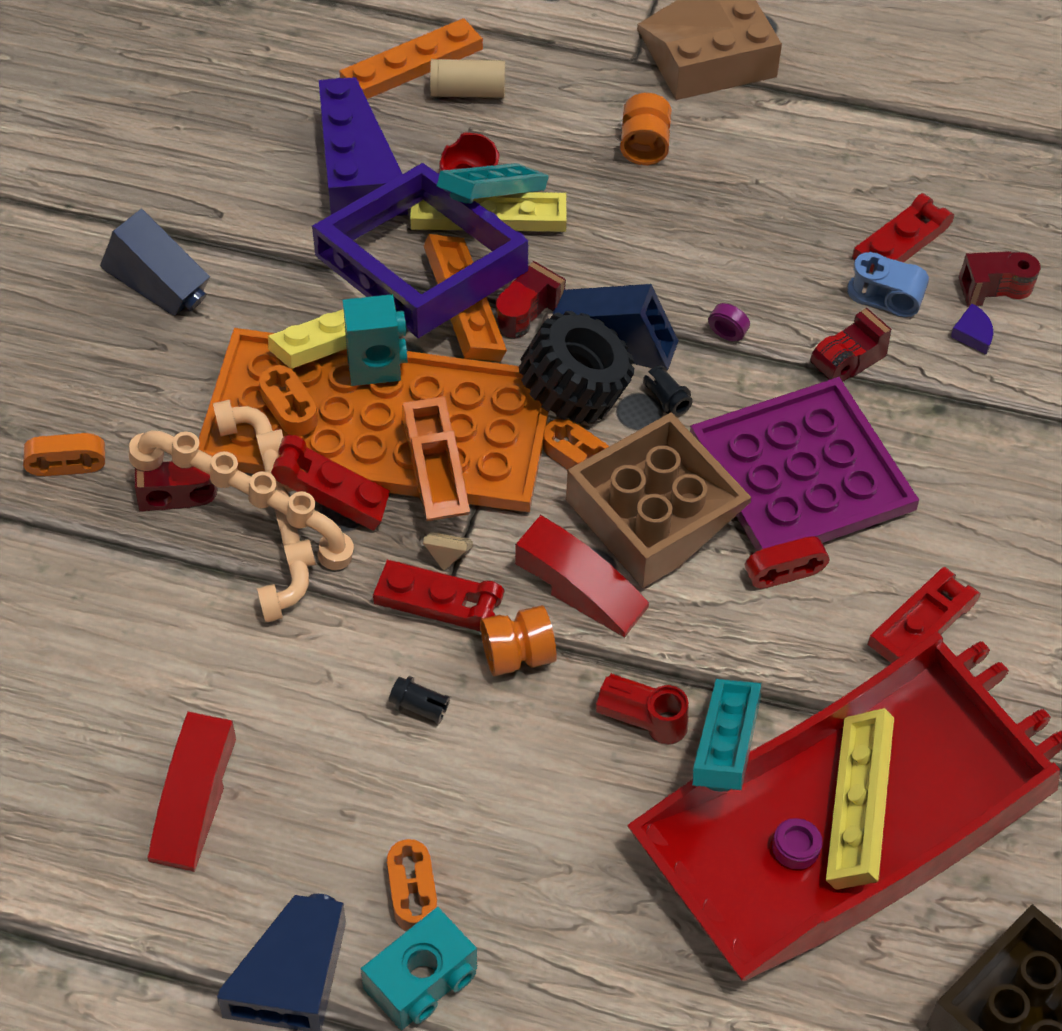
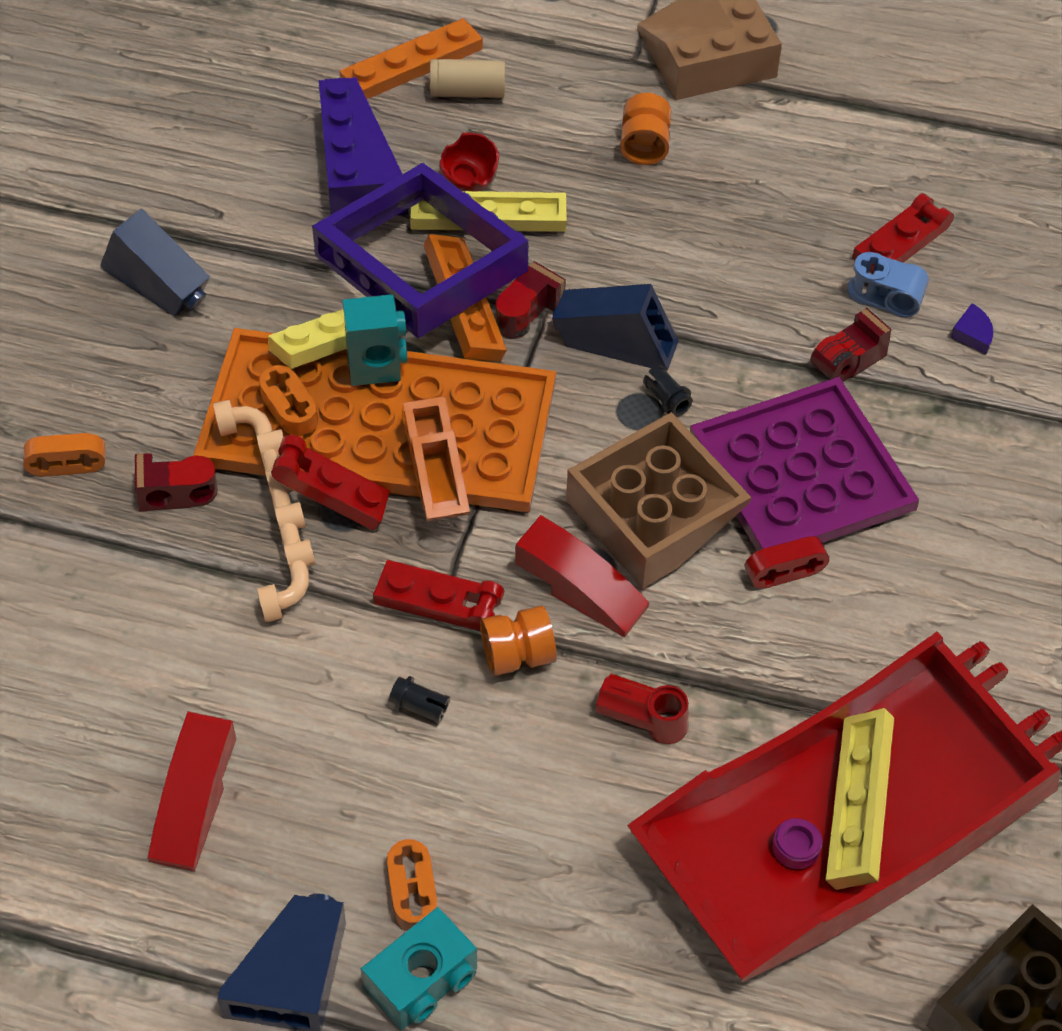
light nougat bar [129,430,354,570] -> none
tan slope [423,532,473,571] -> none
teal plate [437,163,549,203] -> none
black tyre [519,311,635,423] -> none
orange beam [543,418,609,470] -> none
teal plate [693,679,762,792] -> none
magenta tile [708,303,750,341] -> none
red plate [867,567,981,663] -> none
dark red leg [958,251,1041,307] -> none

